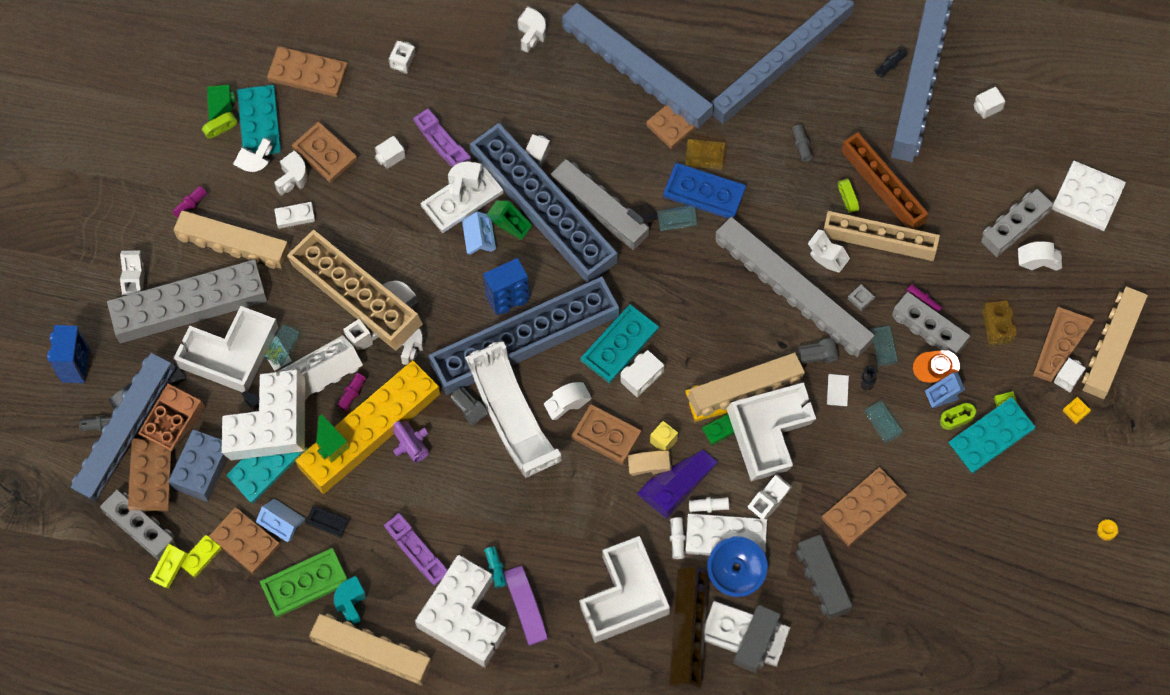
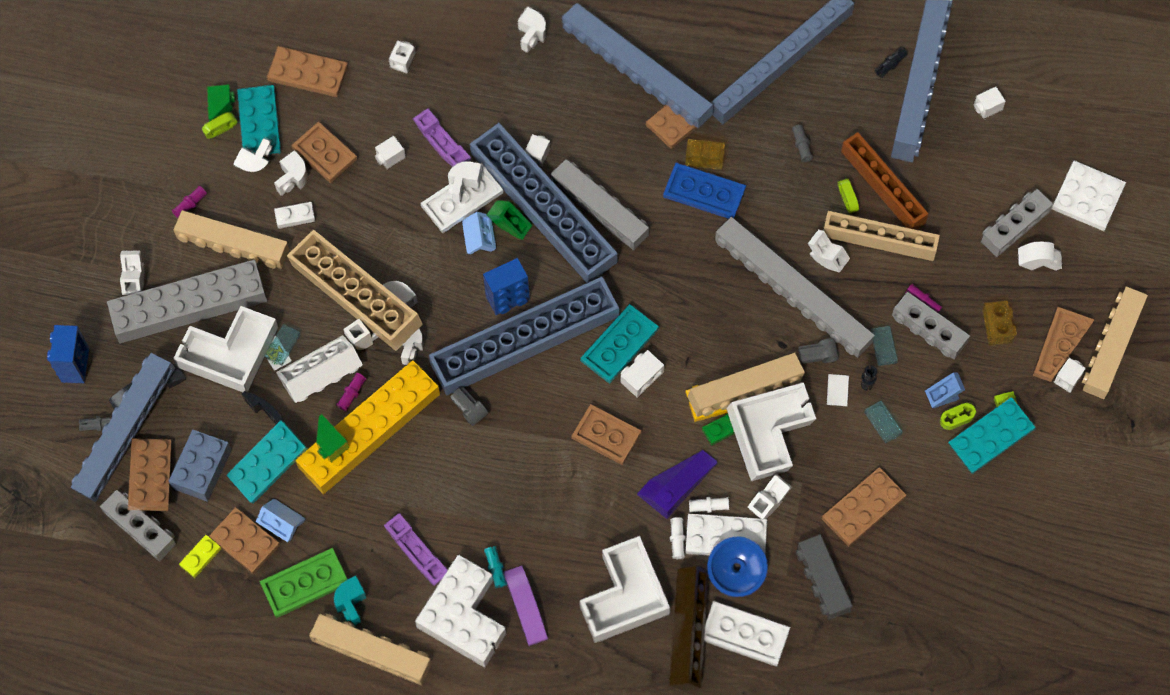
nougat slope [138,384,206,451] -> none
neon yellow plate [150,544,188,589] -> none
white piece [222,370,305,460] -> none
black tile [305,505,350,538] -> none
medium lavender pin [393,421,429,463] -> none
white panel [465,341,561,478] -> none
white brick [544,382,592,420] -> none
black tile [627,203,661,225] -> none
tan slope [628,451,672,476] -> none
light yellow brick [650,421,678,451] -> none
clear light blue plate [657,205,697,231] -> none
dark grey brick [733,605,782,673] -> none
light grey tile [848,284,875,311] -> none
orange piece [913,350,960,383] -> none
yellow tile [1063,397,1091,424] -> none
yellow tile [1097,520,1118,541] -> none

